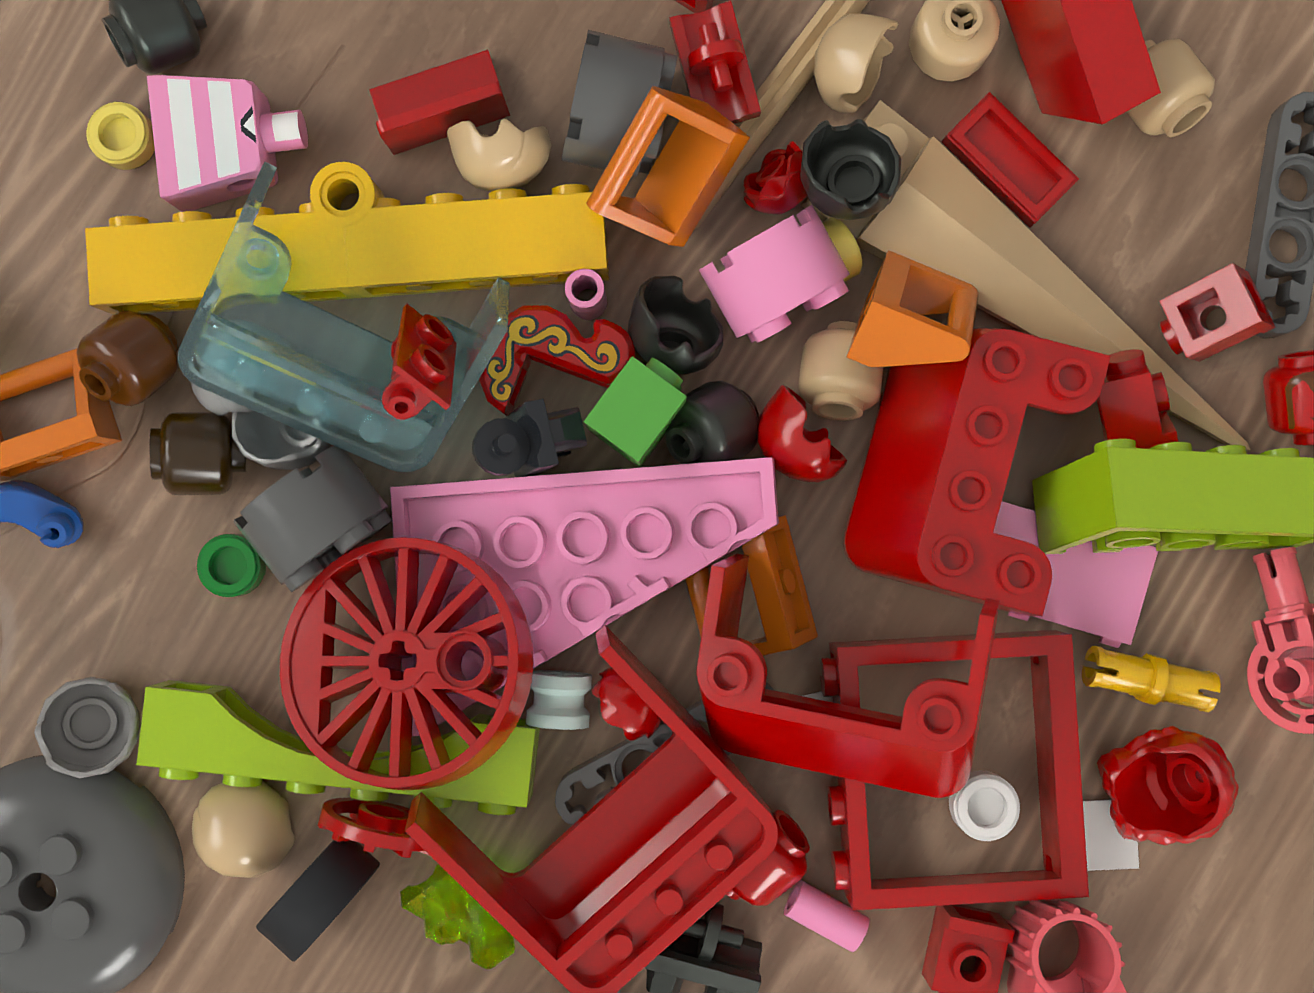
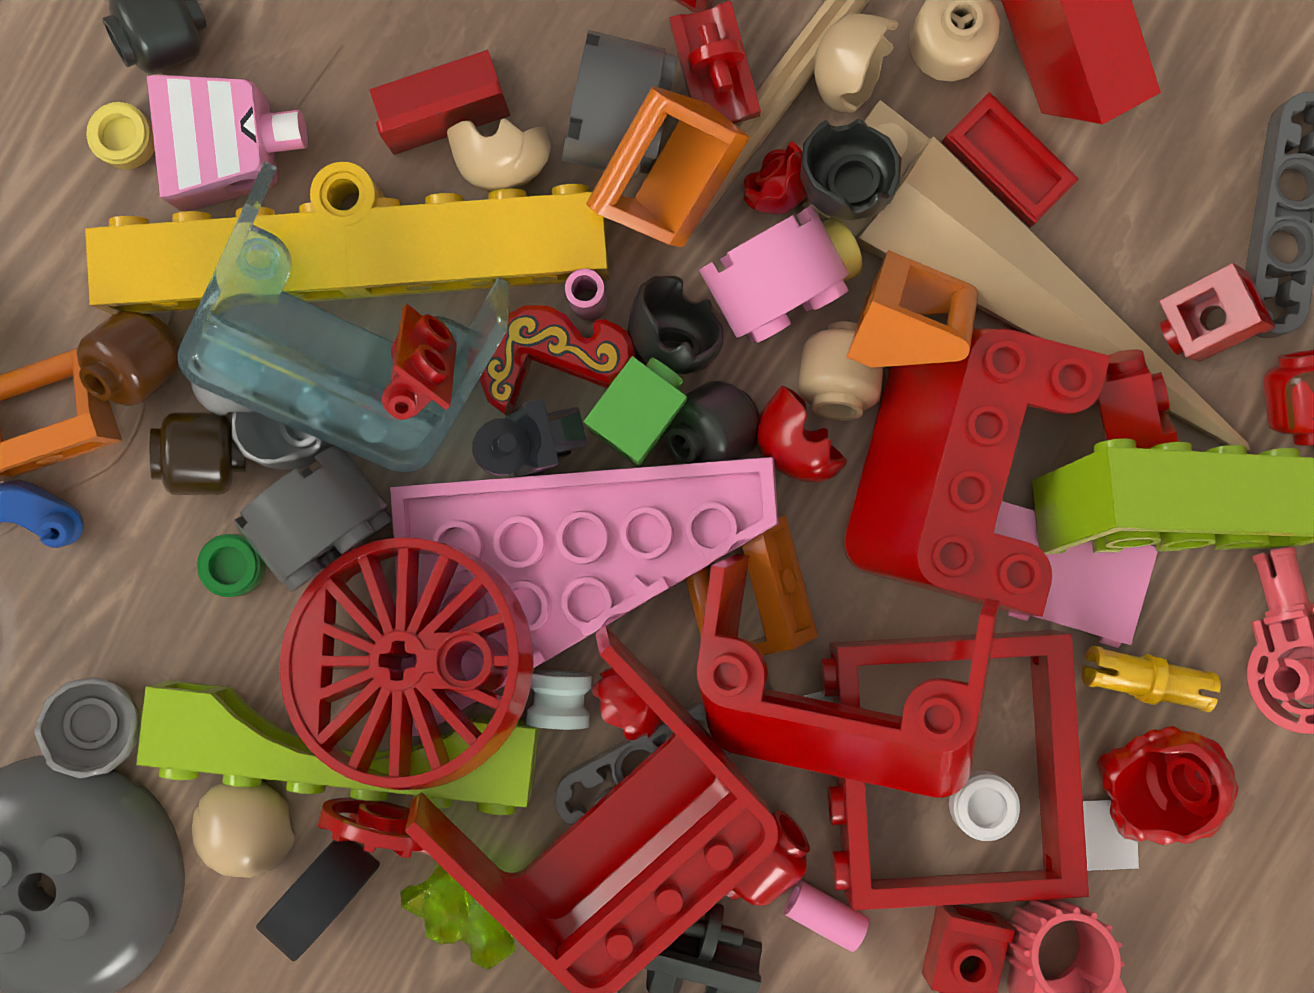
tan head [1127,39,1215,138] -> none

